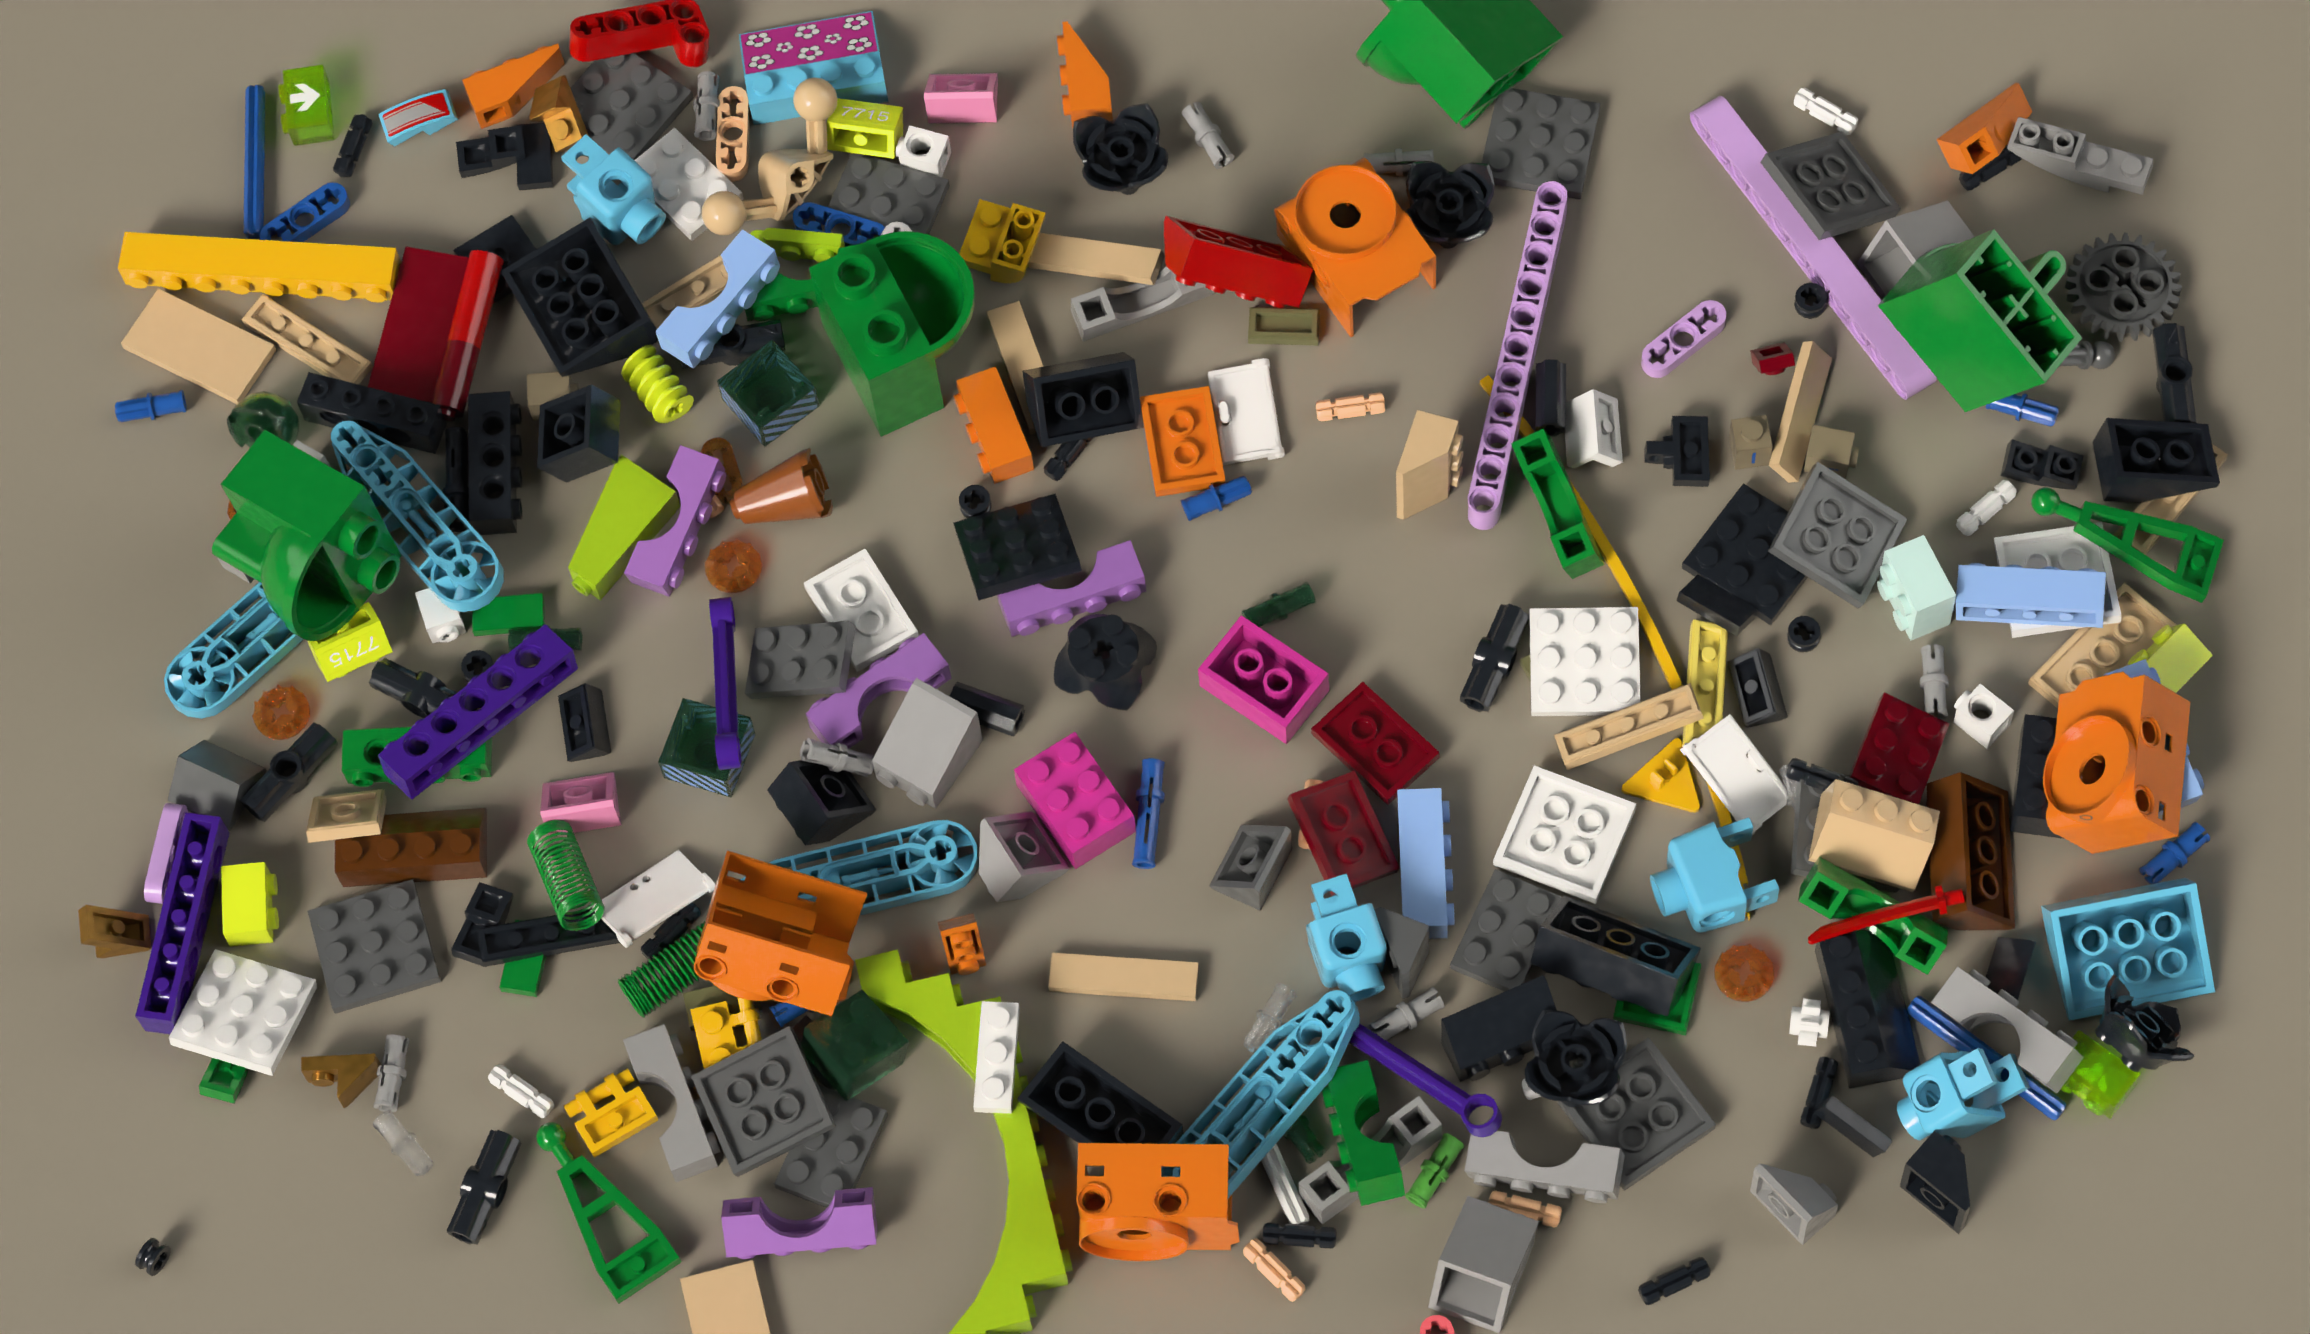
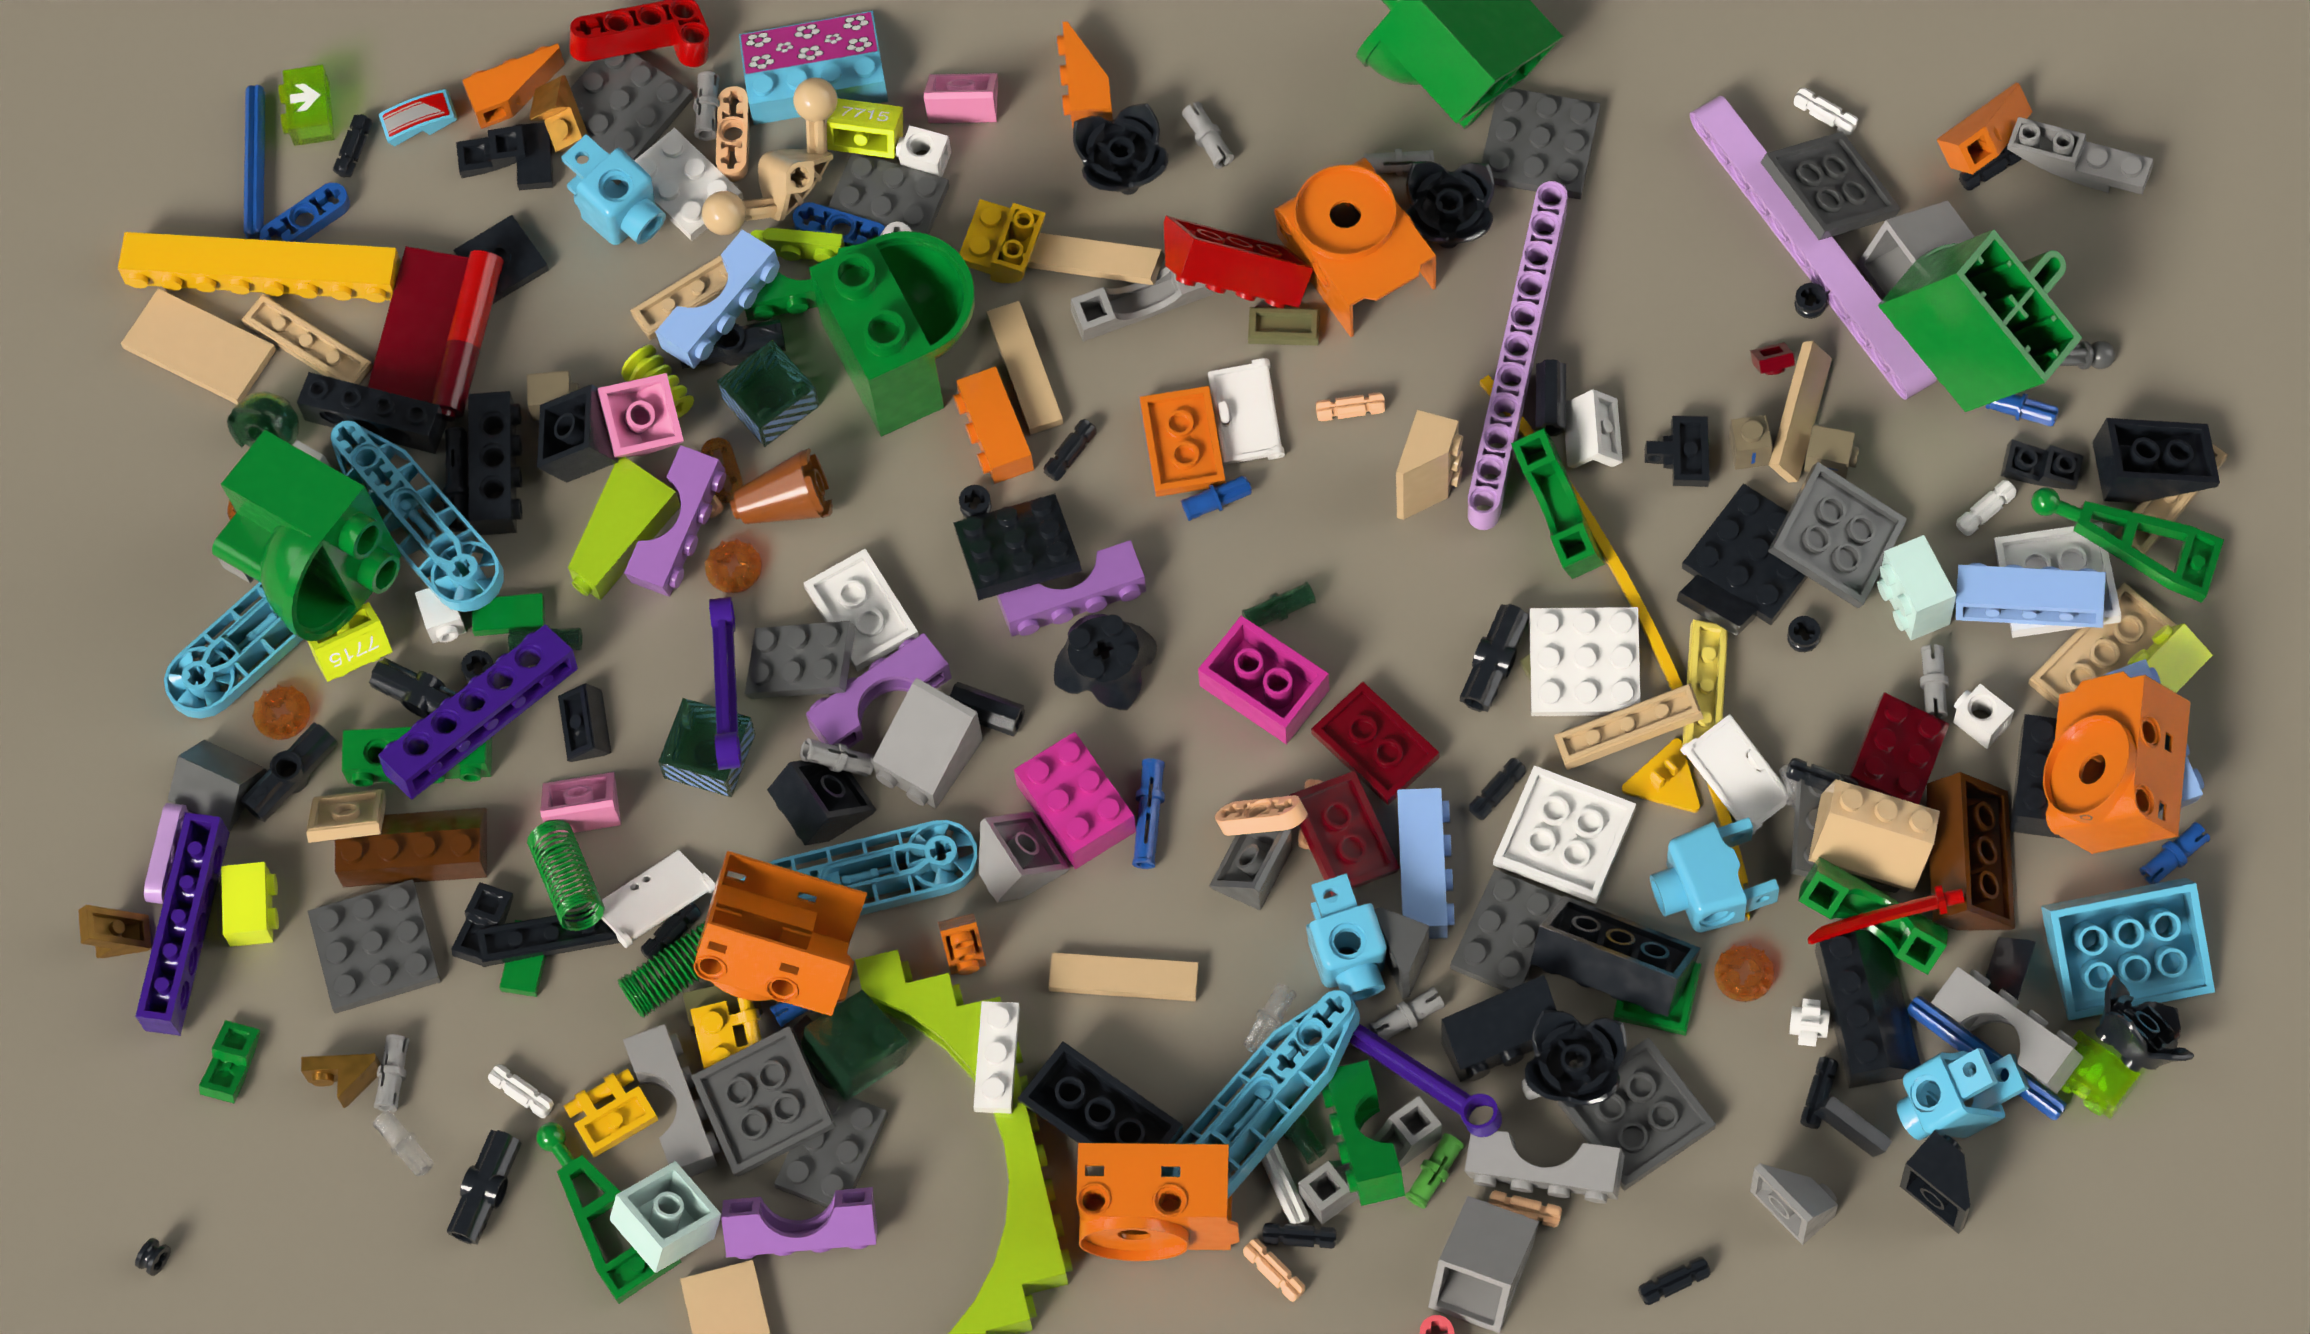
blue axle [115,390,187,422] -> none
white plate [169,949,317,1076] -> none
black slope [501,218,658,377] -> none
black slope [1022,352,1144,447] -> none
lavender beam [1641,300,1726,378] -> none
black slope [1727,648,1788,728] -> none
dark grey gear [2065,232,2182,342] -> none
black piece [2152,323,2197,423] -> none
none -> bright pink slope [597,373,684,458]
none -> light aqua brick [610,1161,721,1273]
none -> light nougat beam [1215,795,1308,836]
none -> black axle [1469,758,1526,820]

